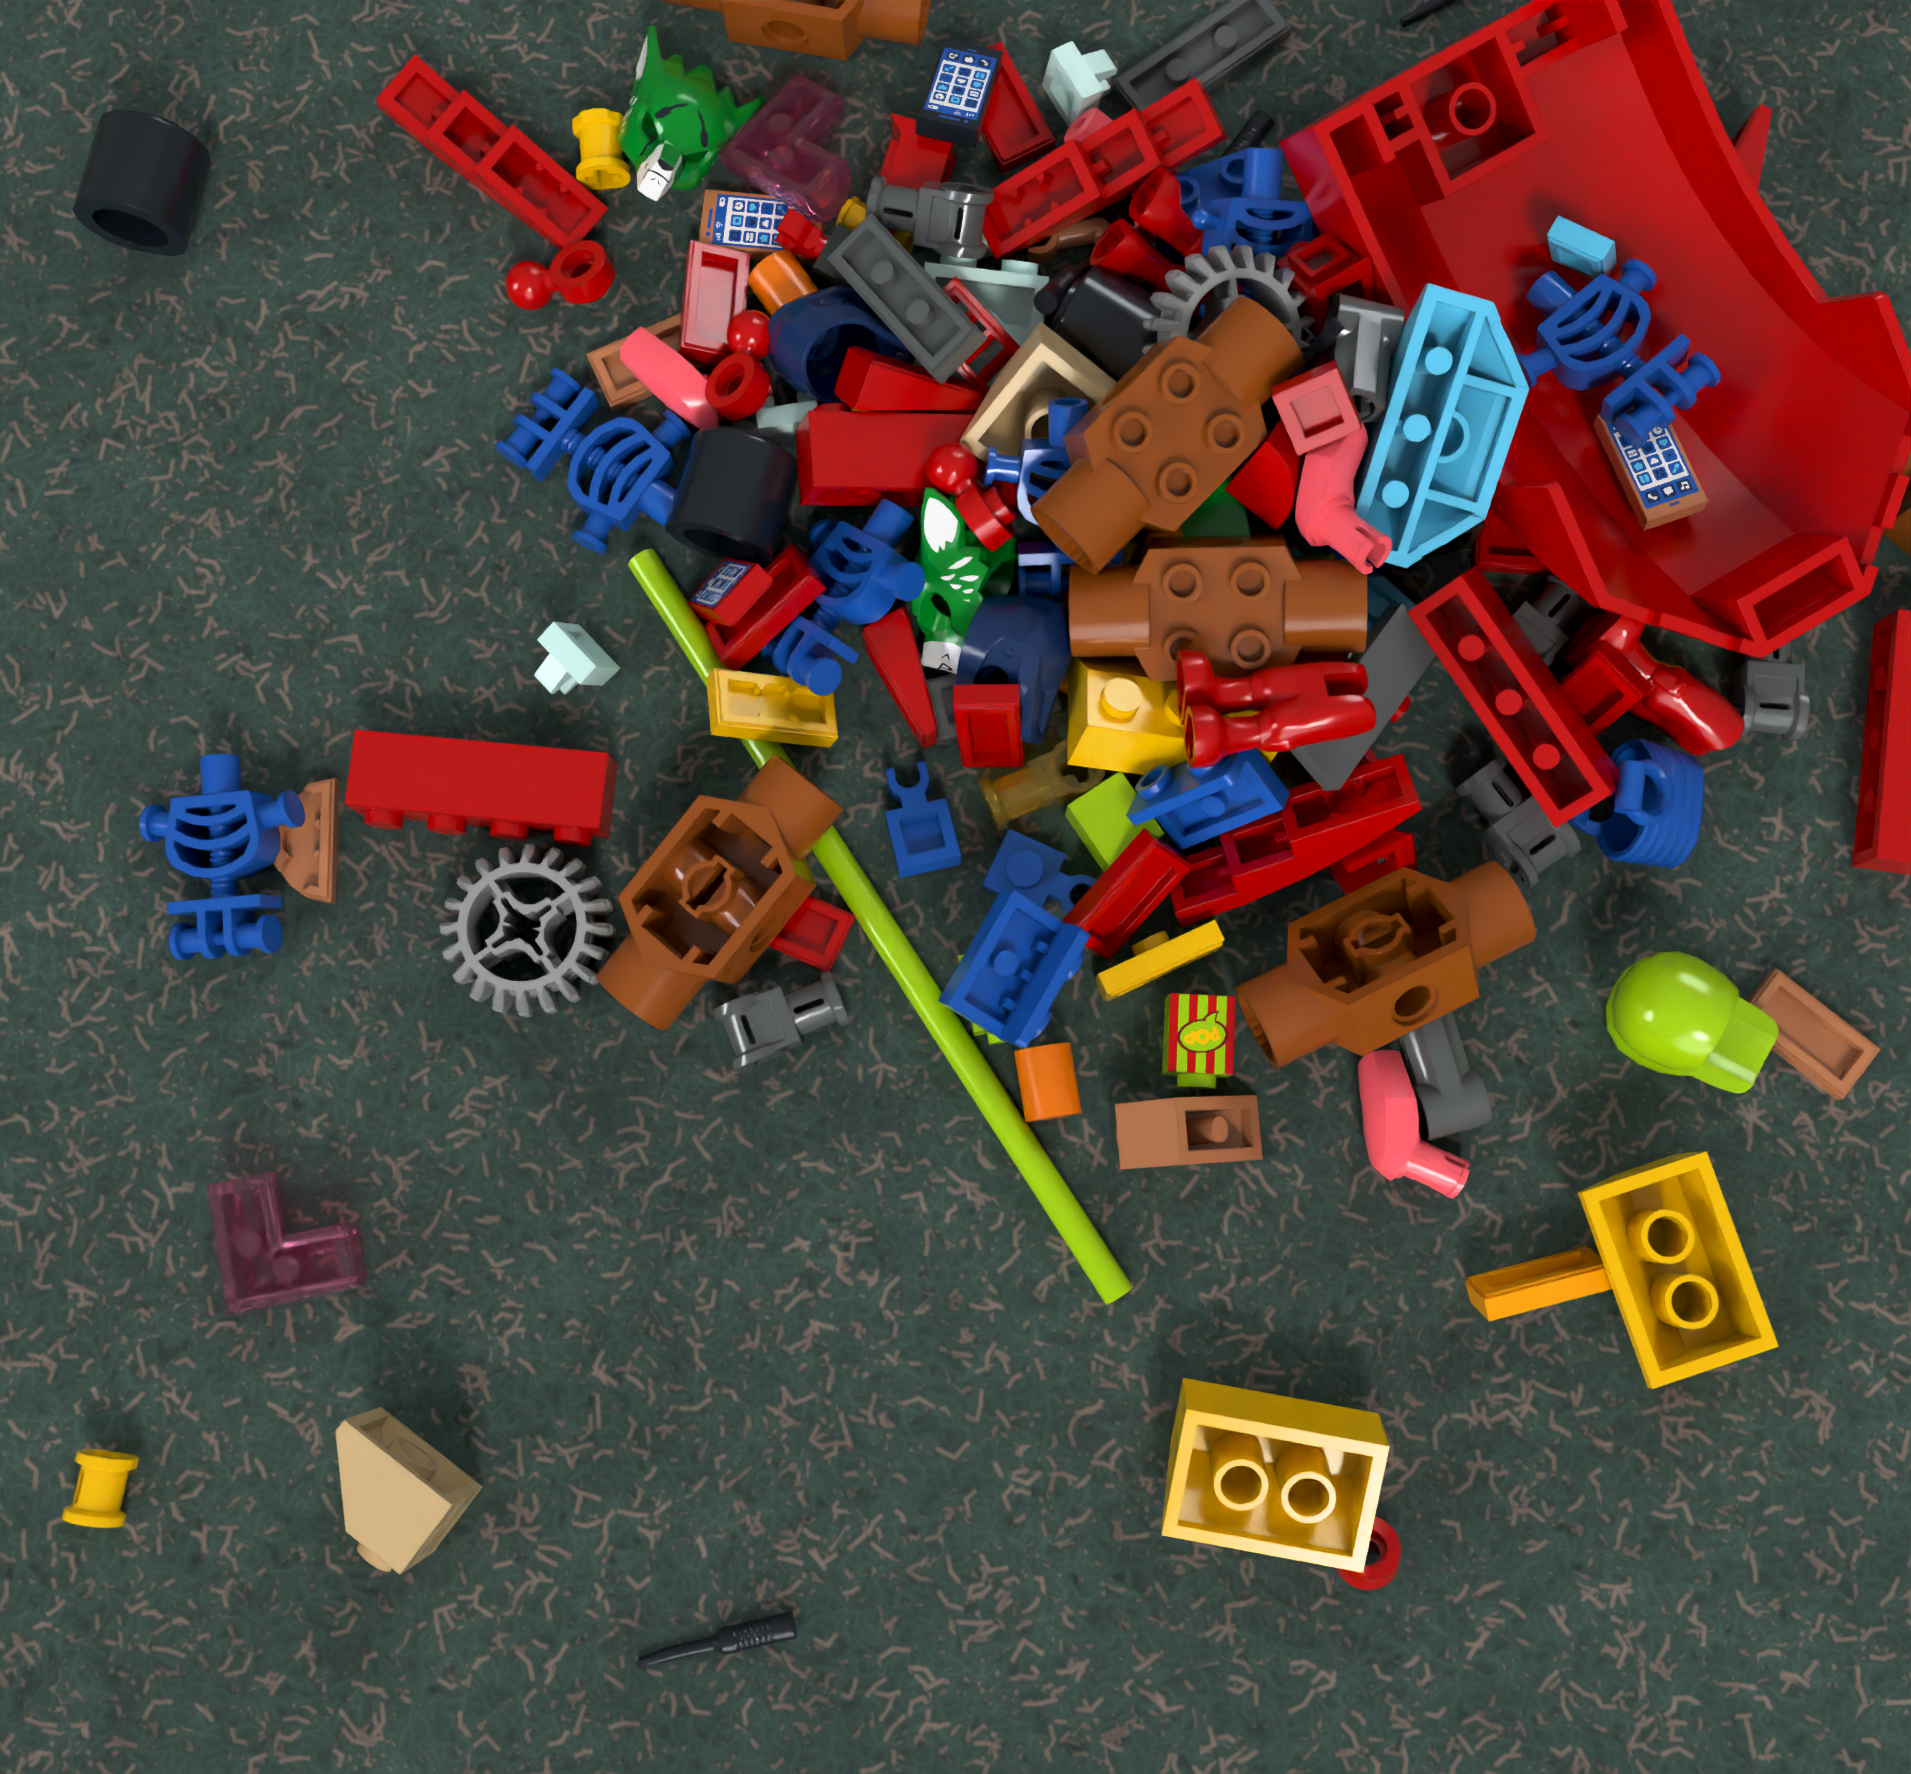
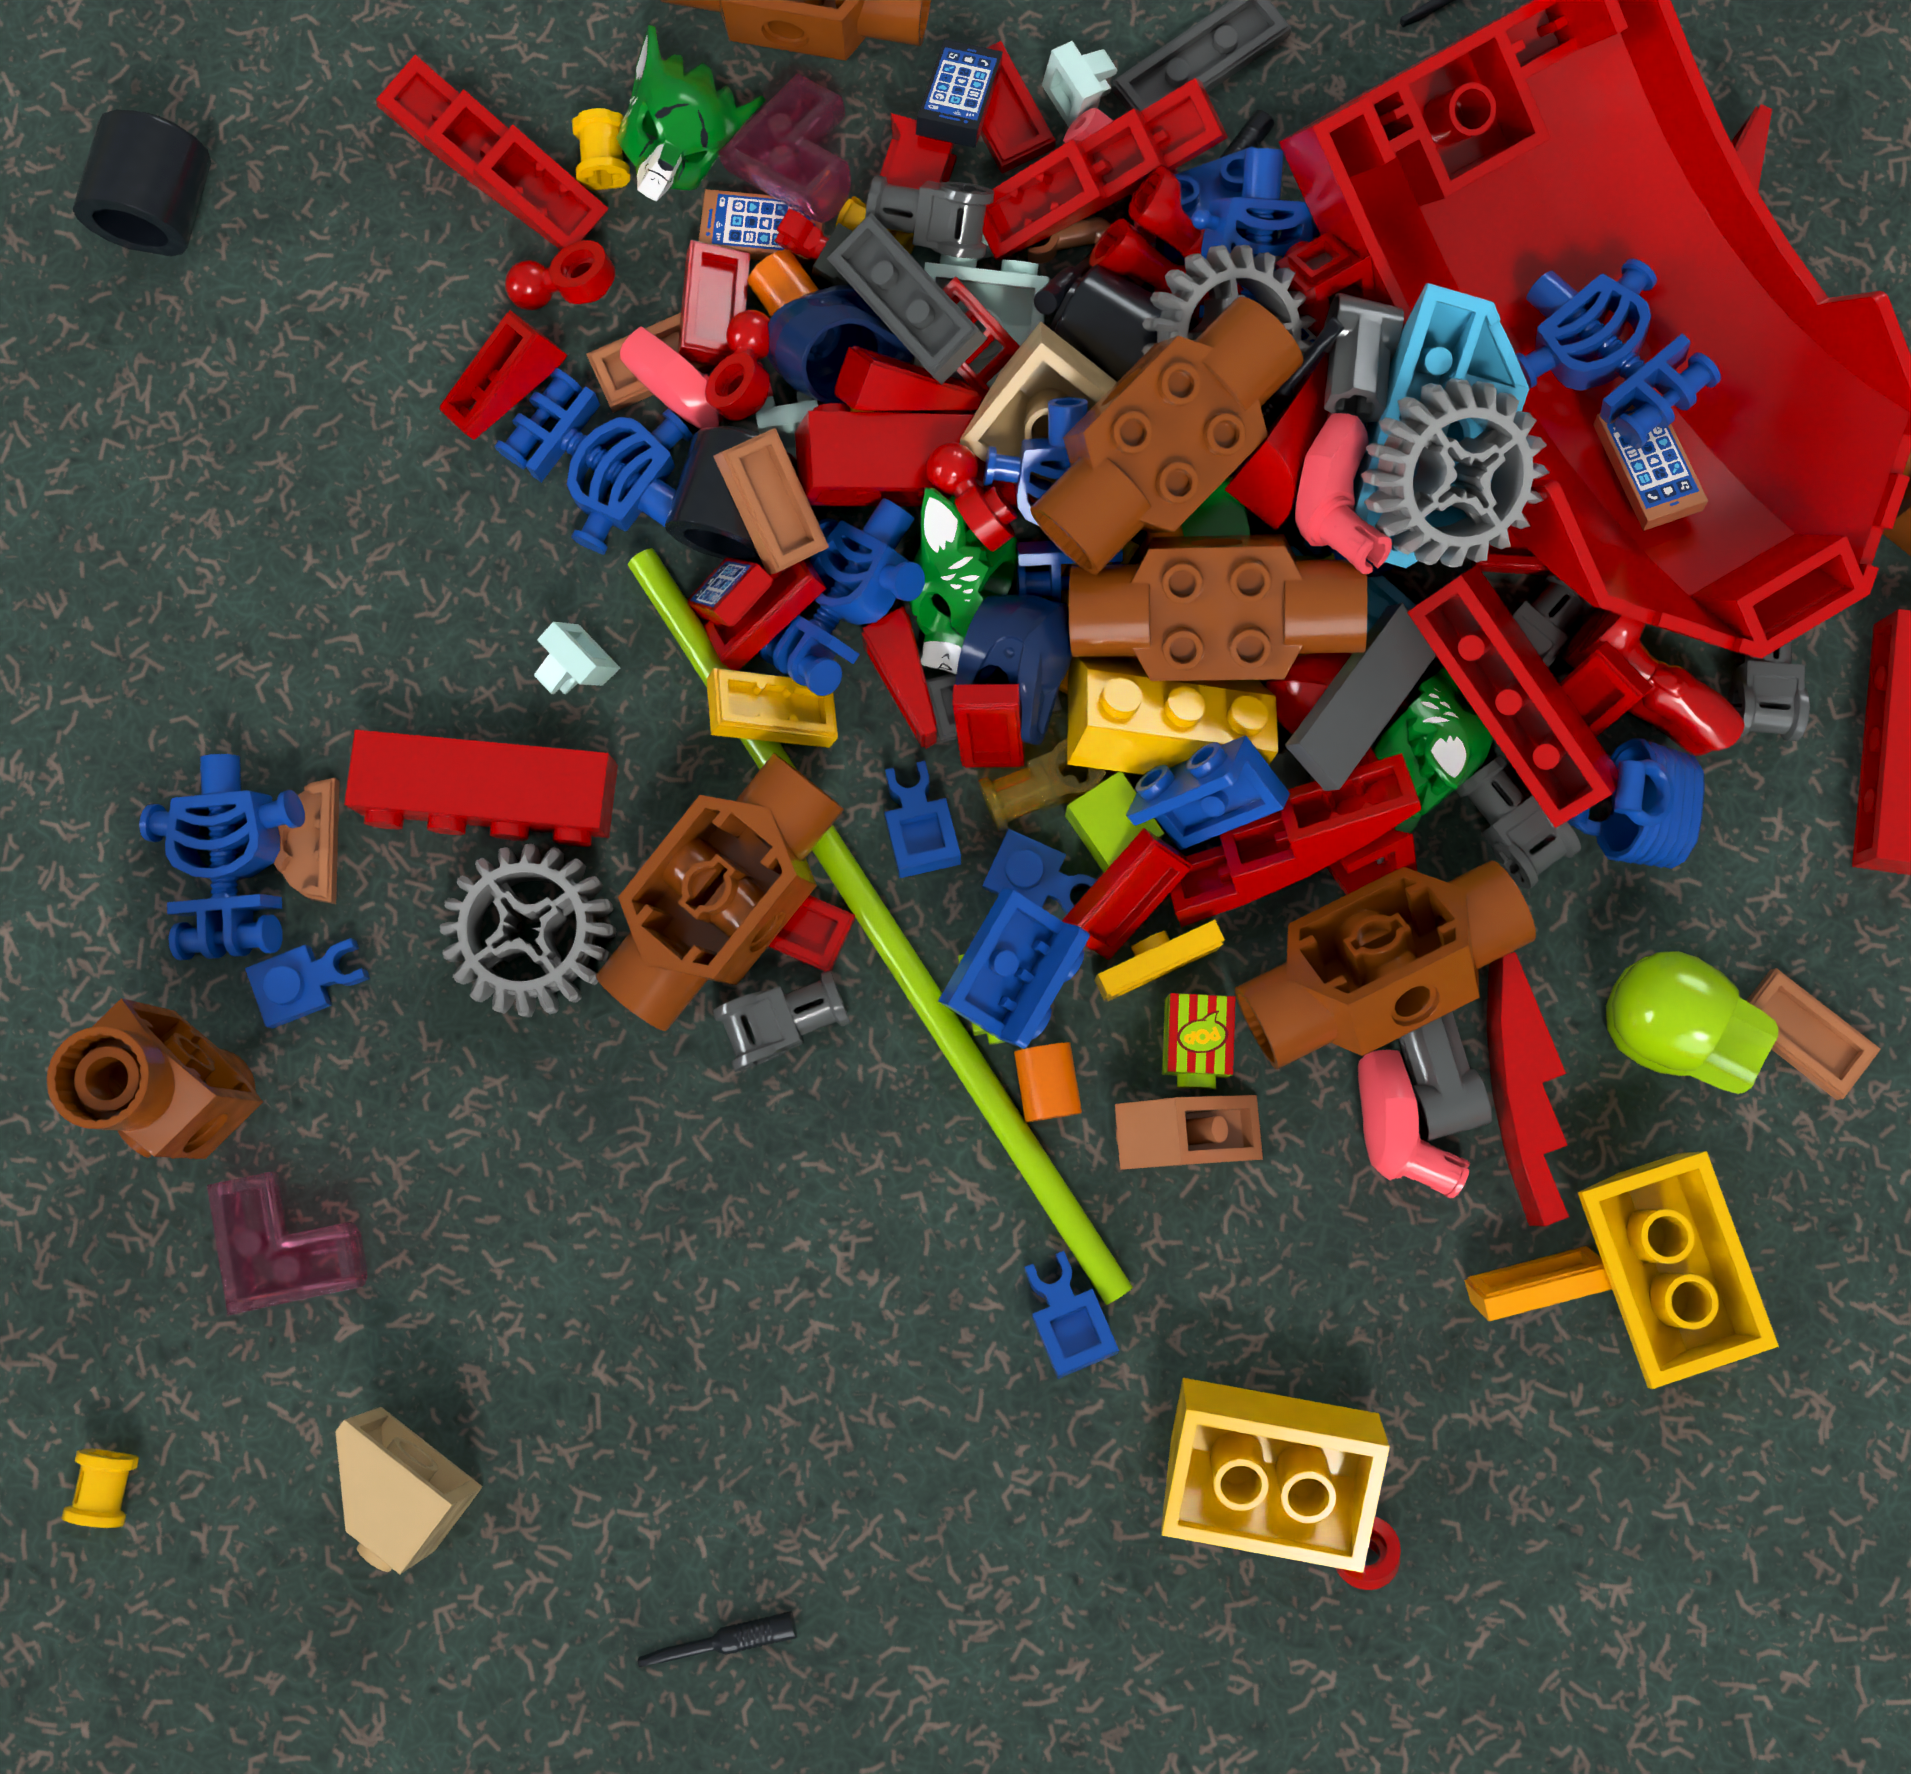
red piece [1175,649,1376,769] -> none
plate [1272,359,1362,456] -> none
medium azure tile [1547,215,1617,280] -> none
none -> dark orange brick [47,998,263,1159]
none -> blue plate [245,938,370,1029]
none -> red slope [439,310,568,440]
none -> nougat tile [713,428,829,575]
none -> blue plate [1025,1251,1119,1379]
none -> light grey gear [1361,378,1550,567]
none -> green piece [1372,666,1493,833]
none -> red slope [1486,952,1569,1227]

